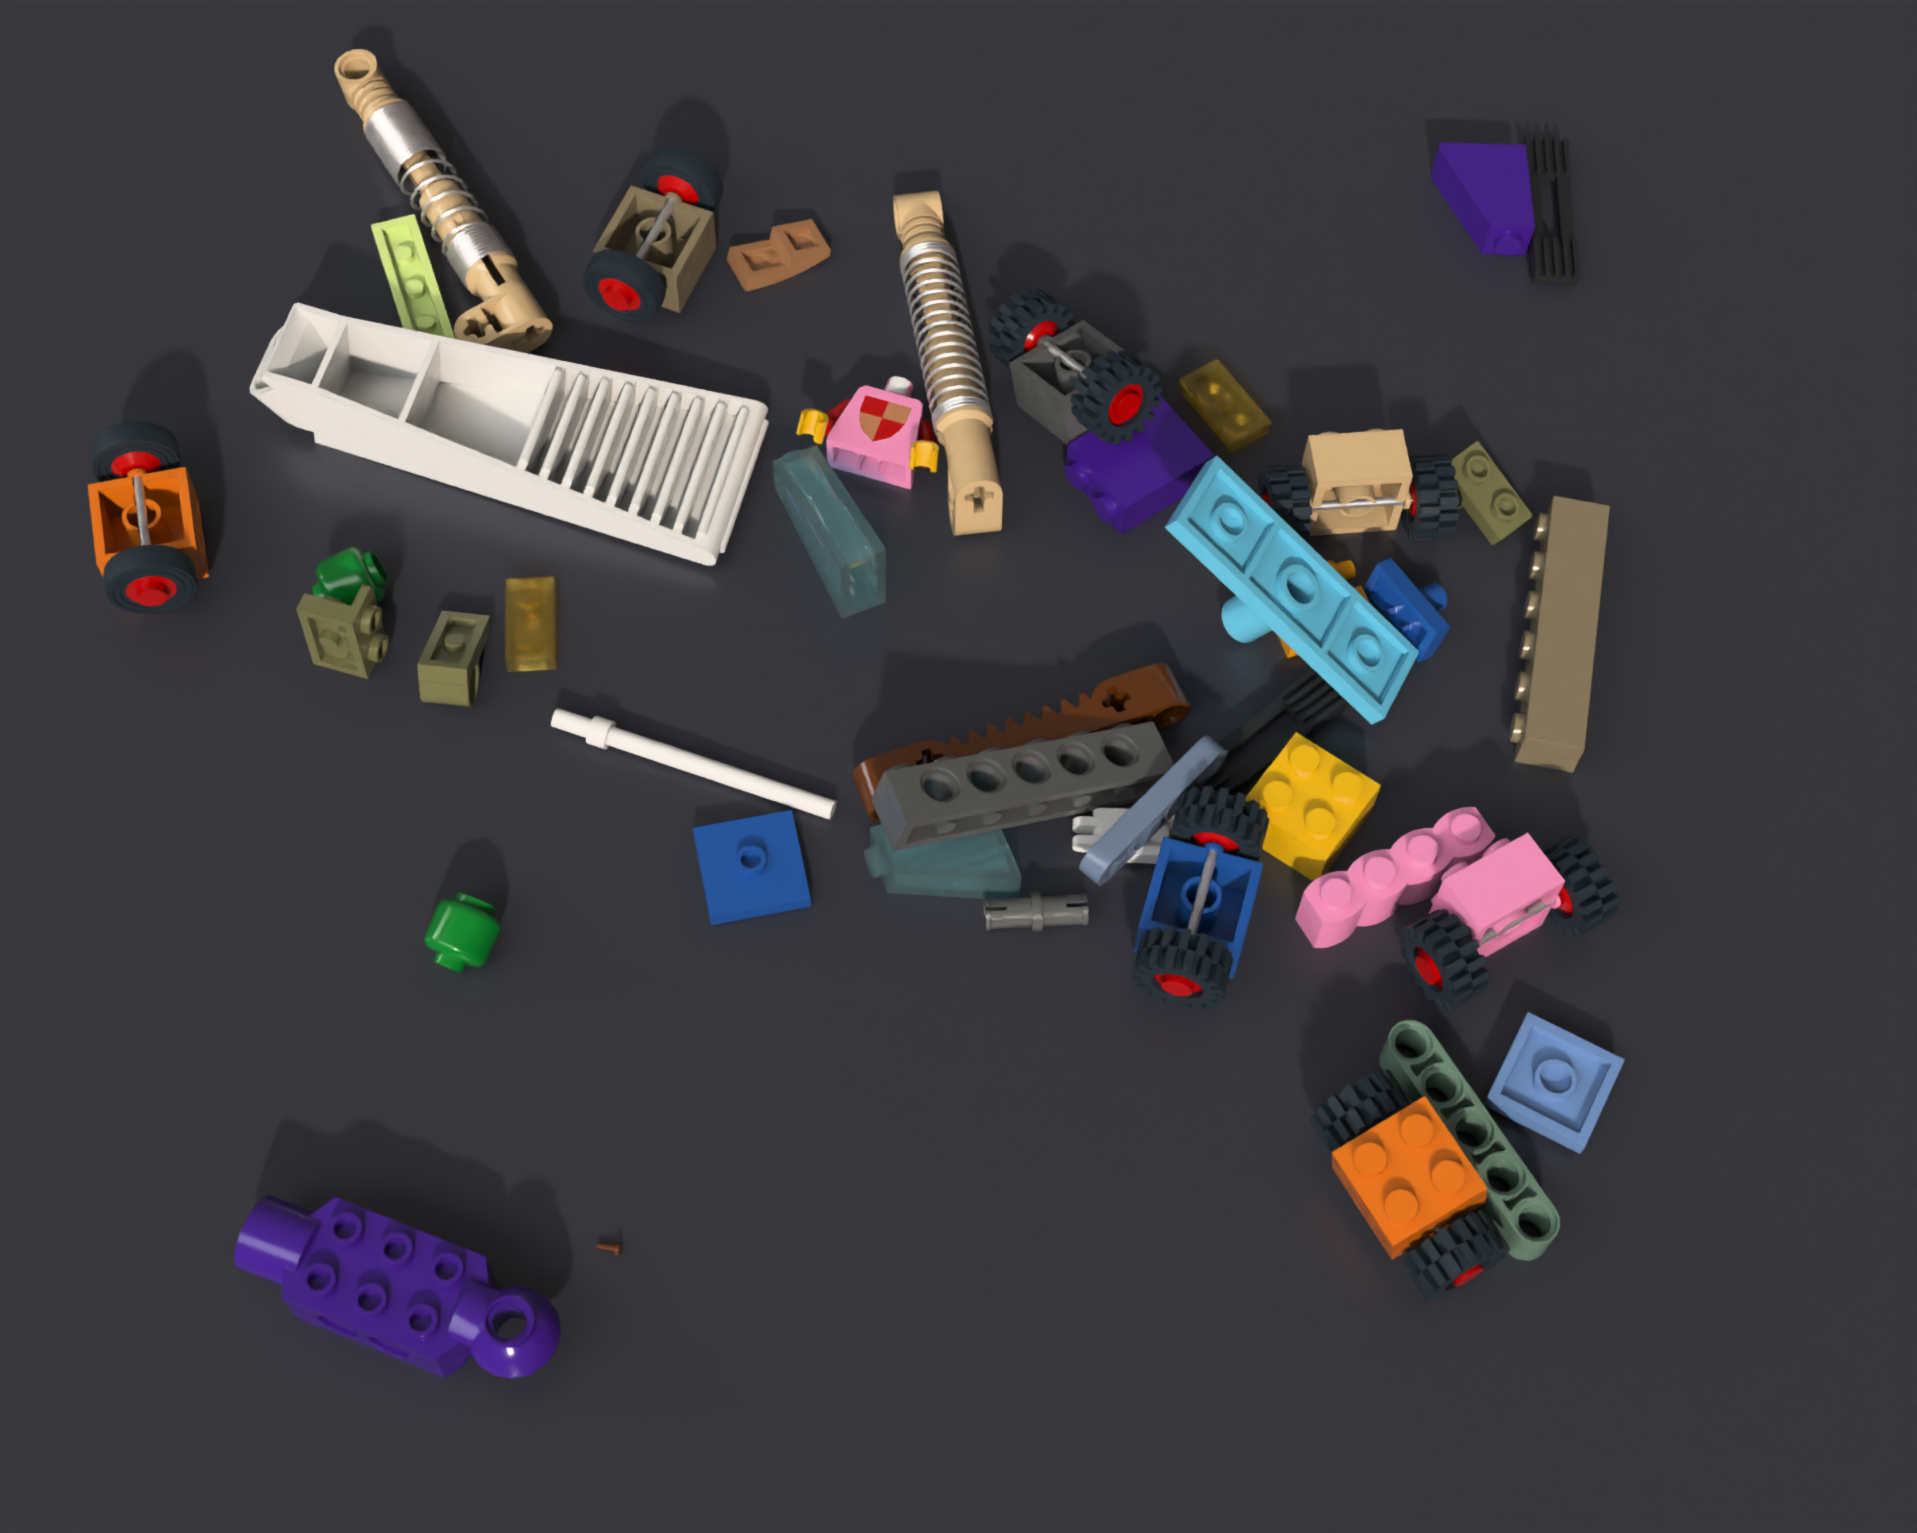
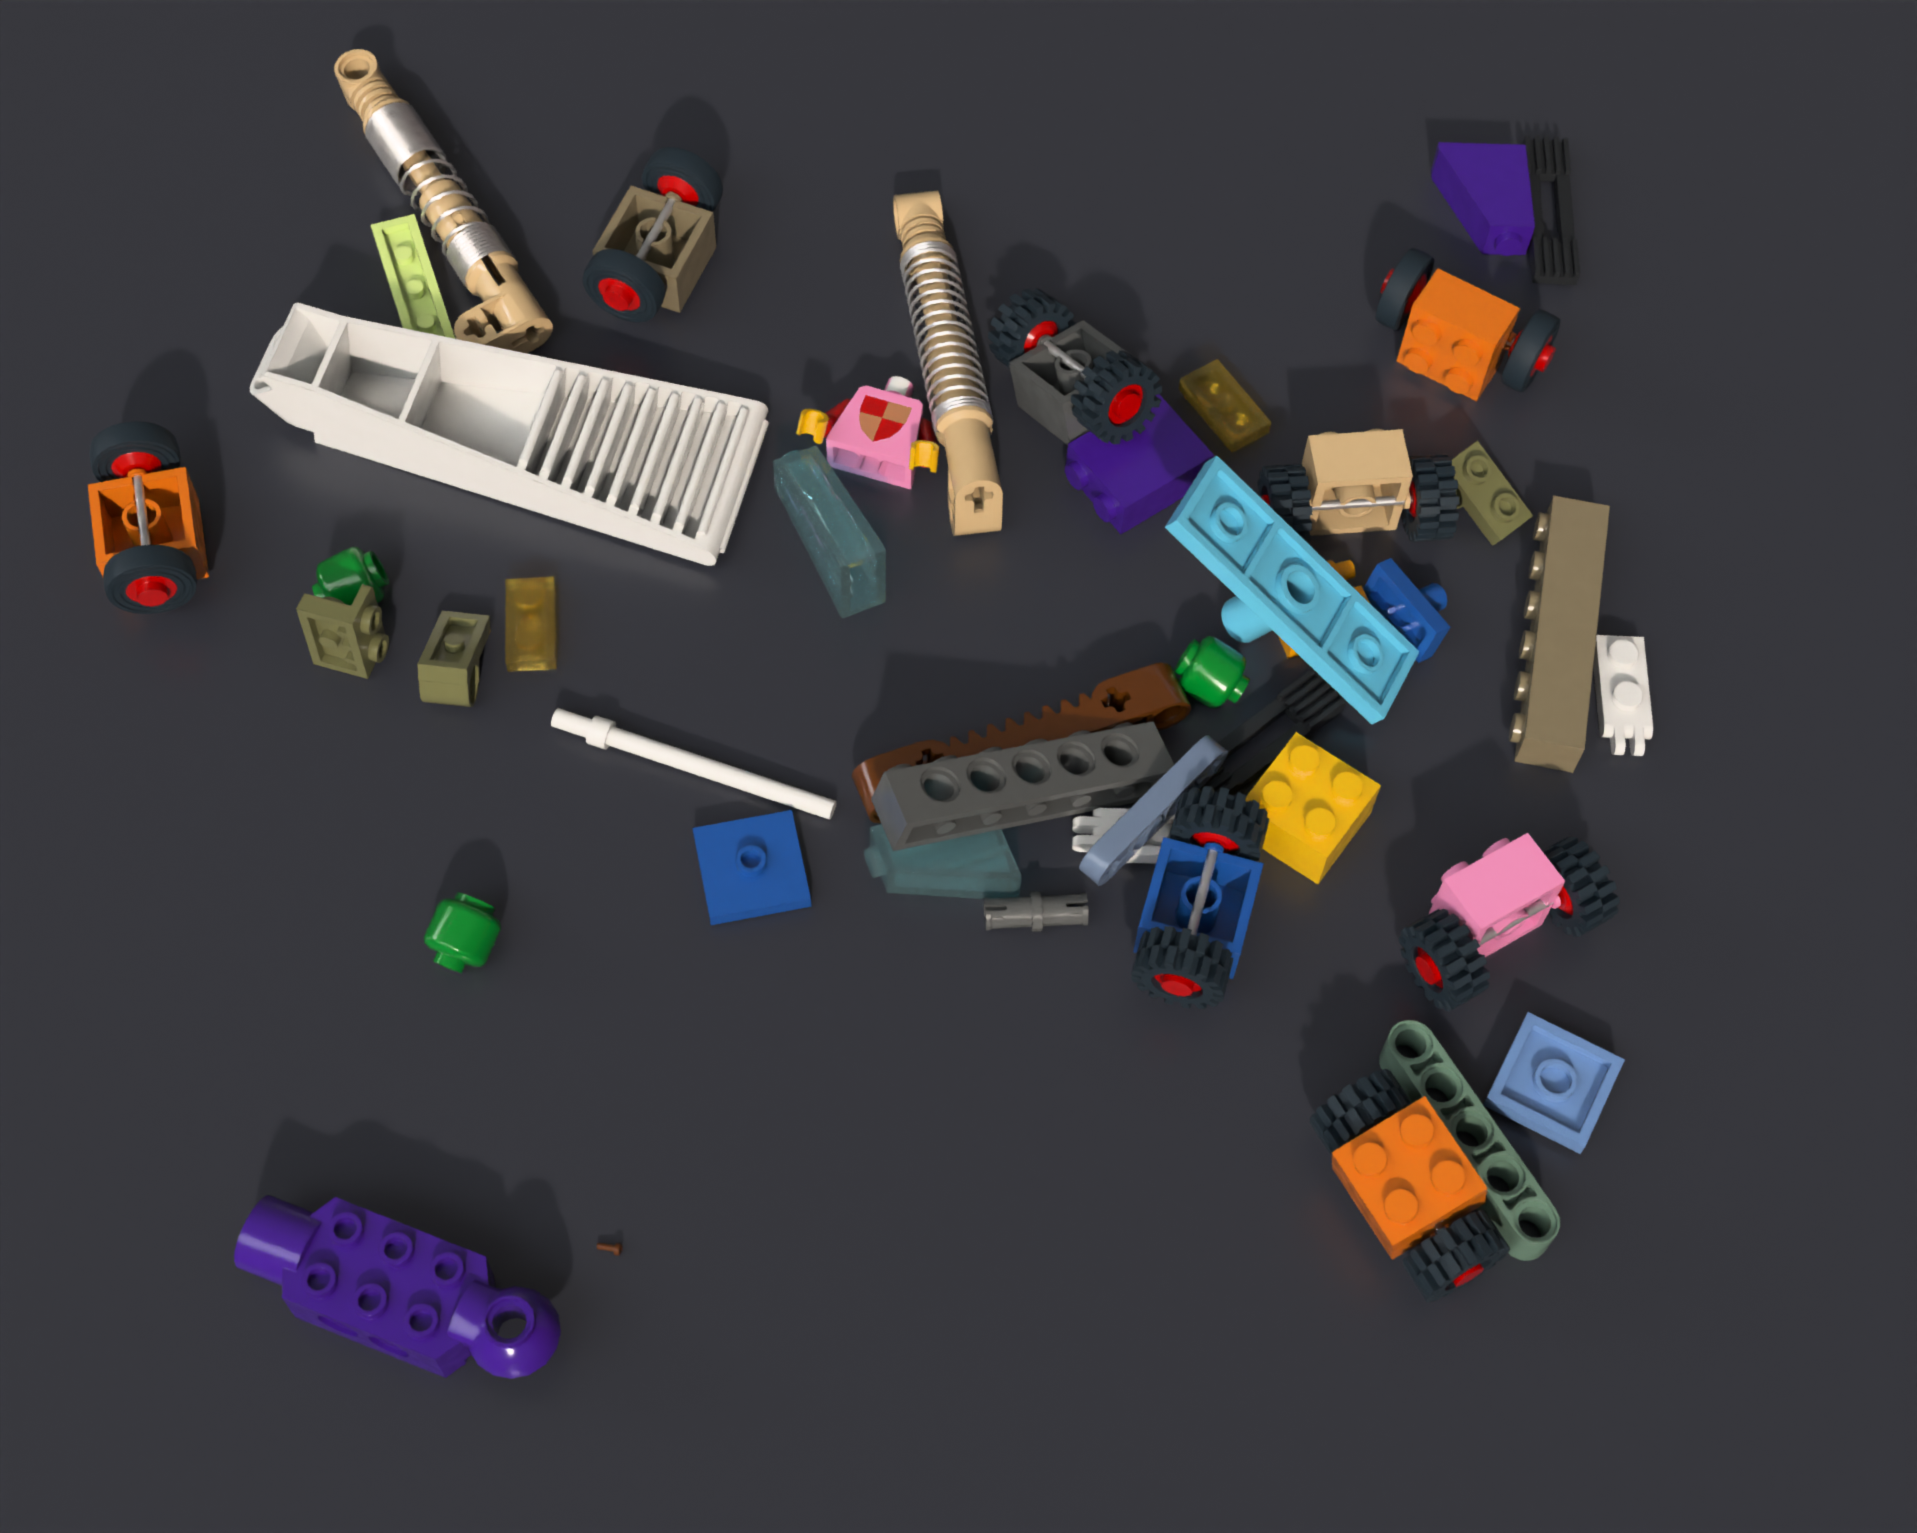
medium nougat slope [727,219,831,292] -> none
bright pink brick [1295,807,1496,948] -> none
none -> green head [1174,636,1250,709]
none -> orange brick [1376,248,1561,401]
none -> white hinge [1593,635,1653,756]

